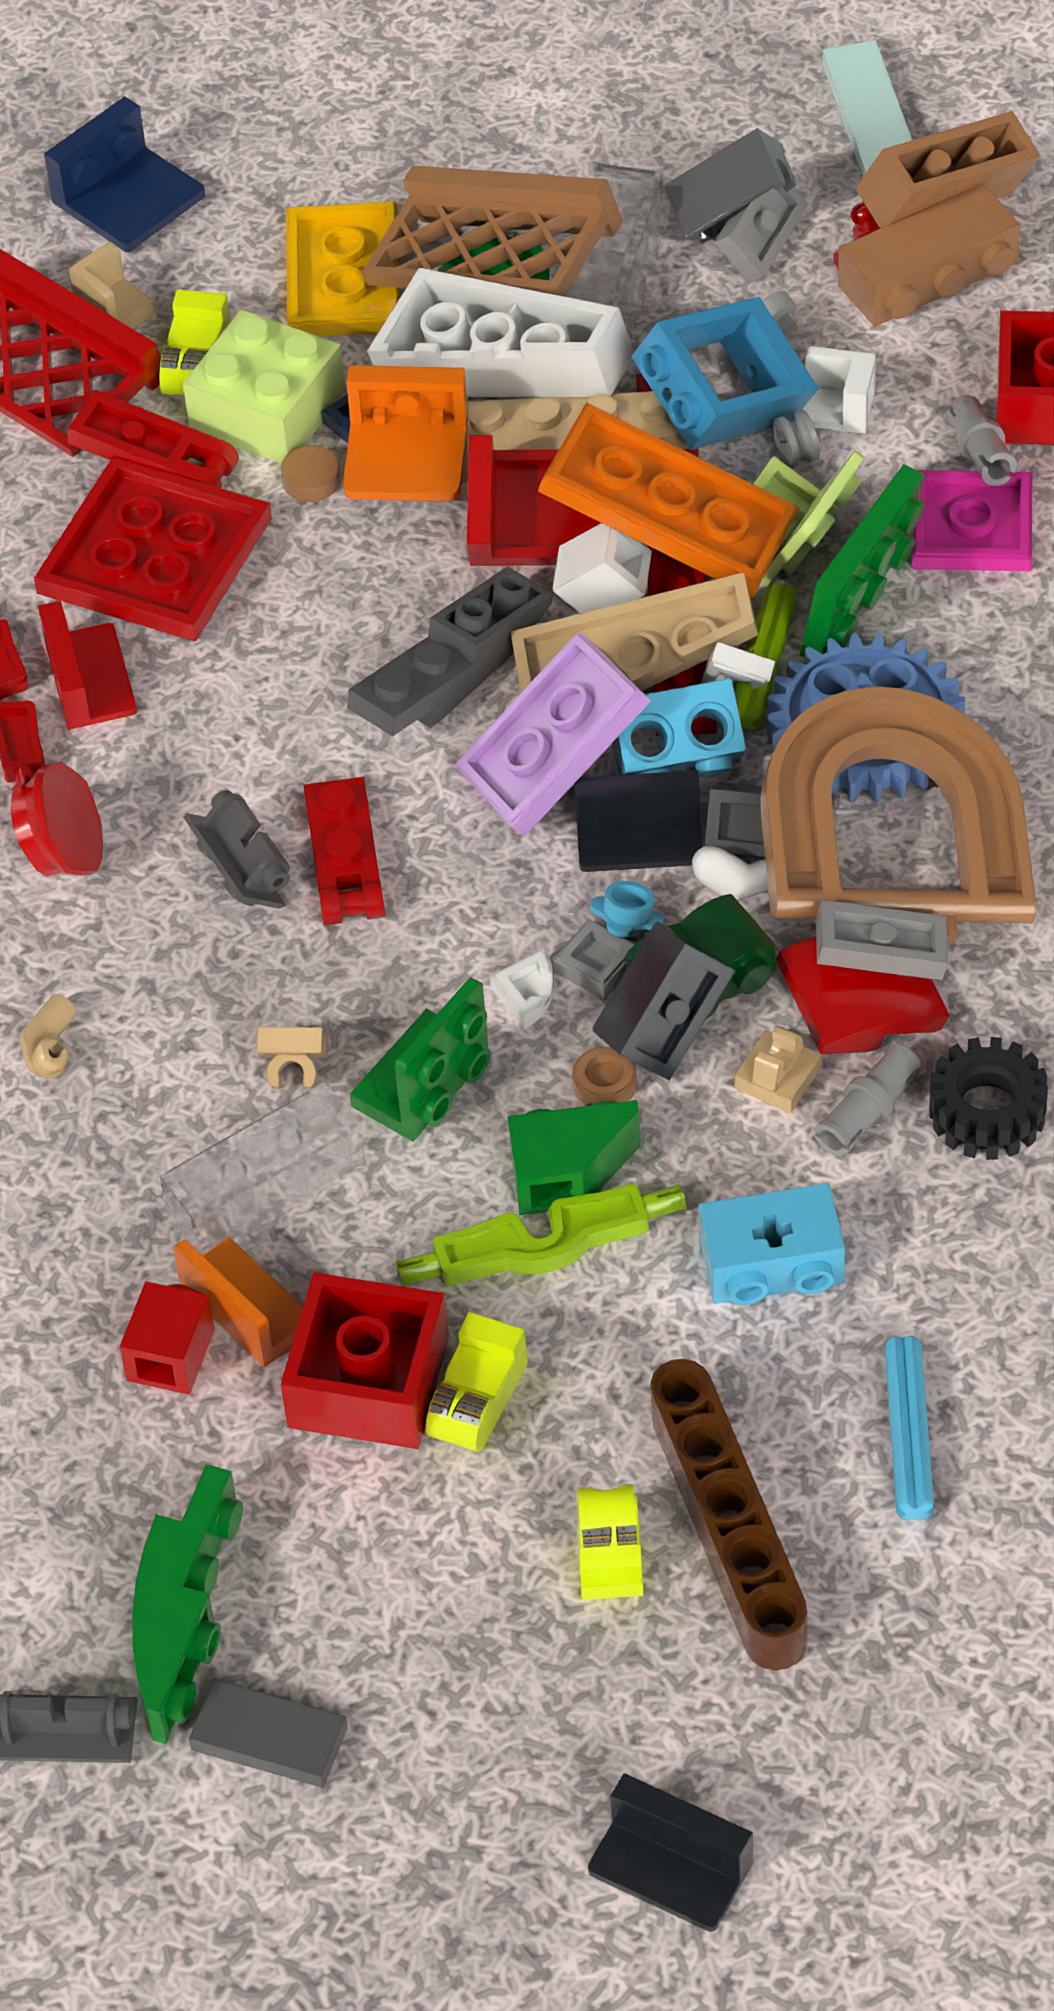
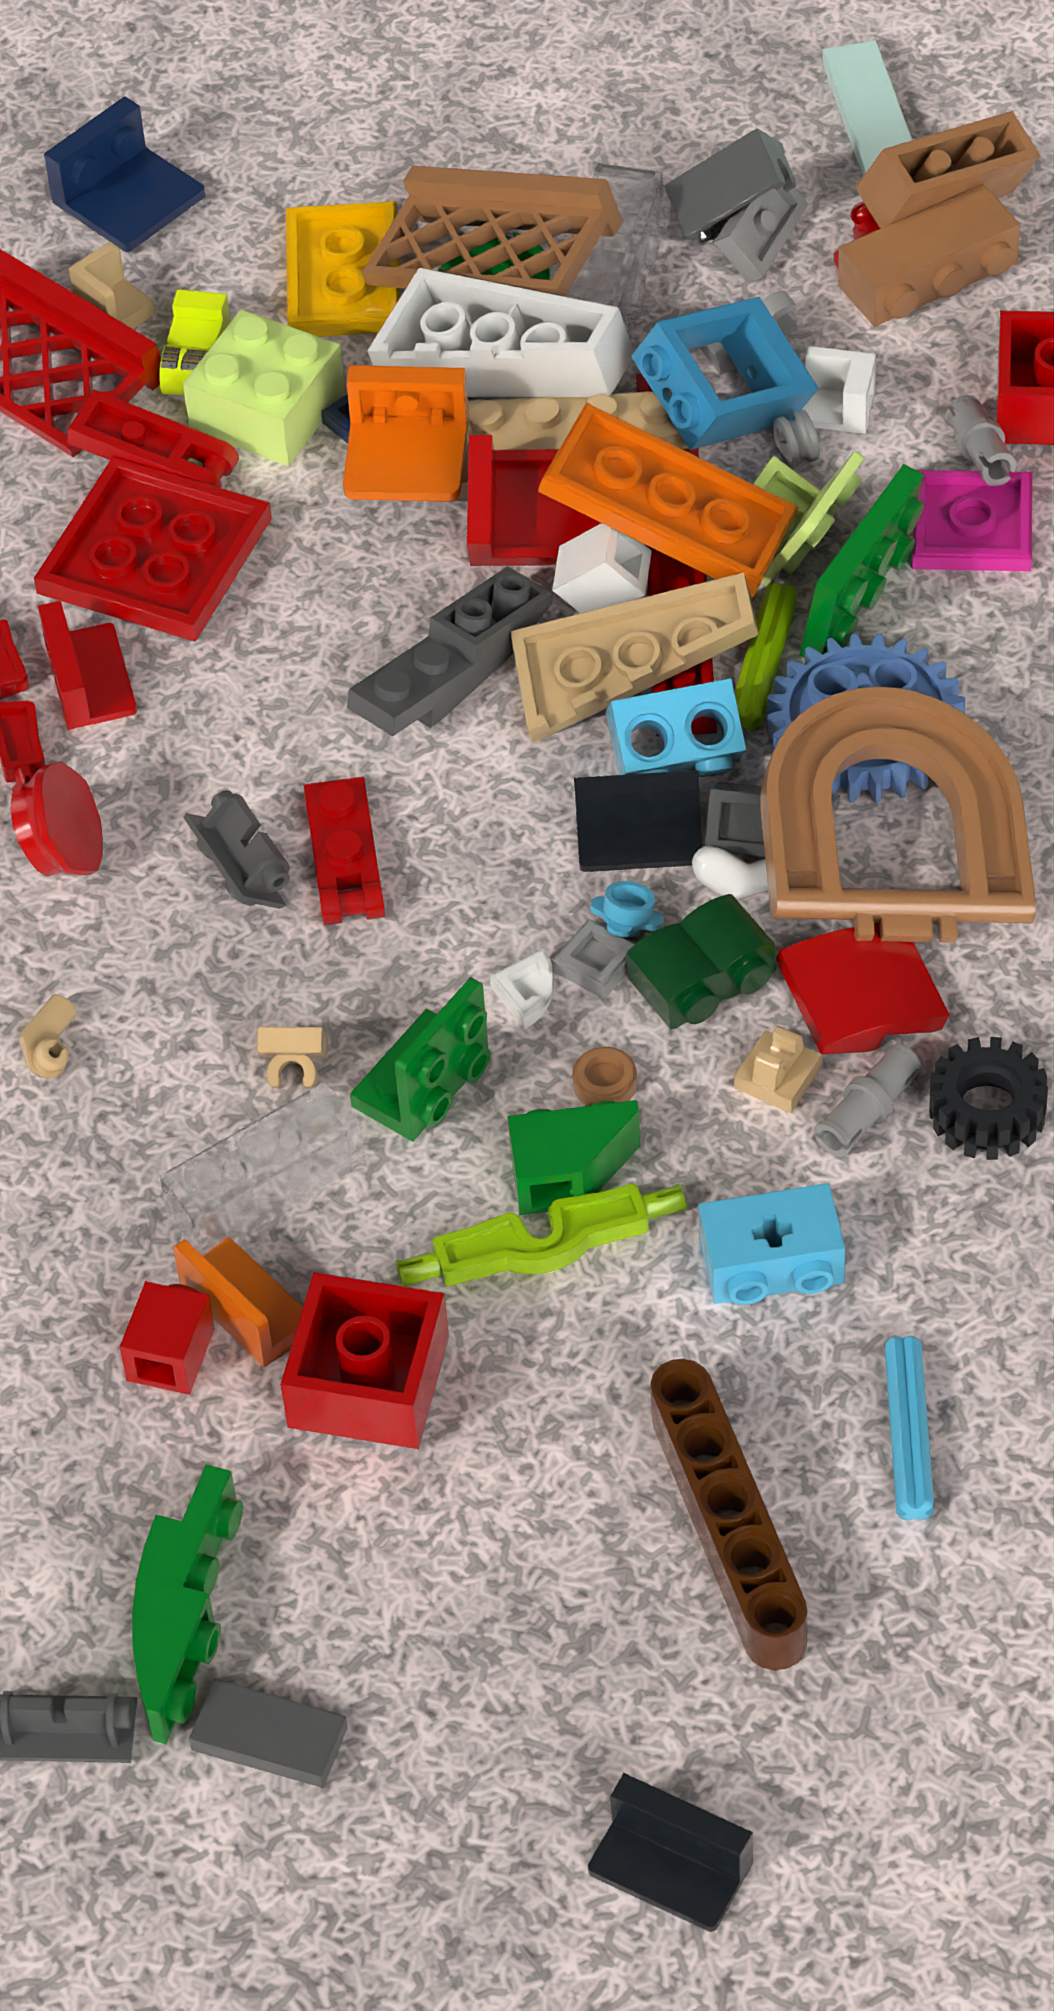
medium nougat tile [281,445,340,502] -> none
neon yellow leg [425,1311,528,1452] -> none
lavender tile [454,631,651,837] -> none
neon yellow leg [577,1484,644,1600] -> none
black panel [593,922,735,1081] -> none
white tile [701,642,776,689] -> none
light grey plate [816,900,948,980] -> none

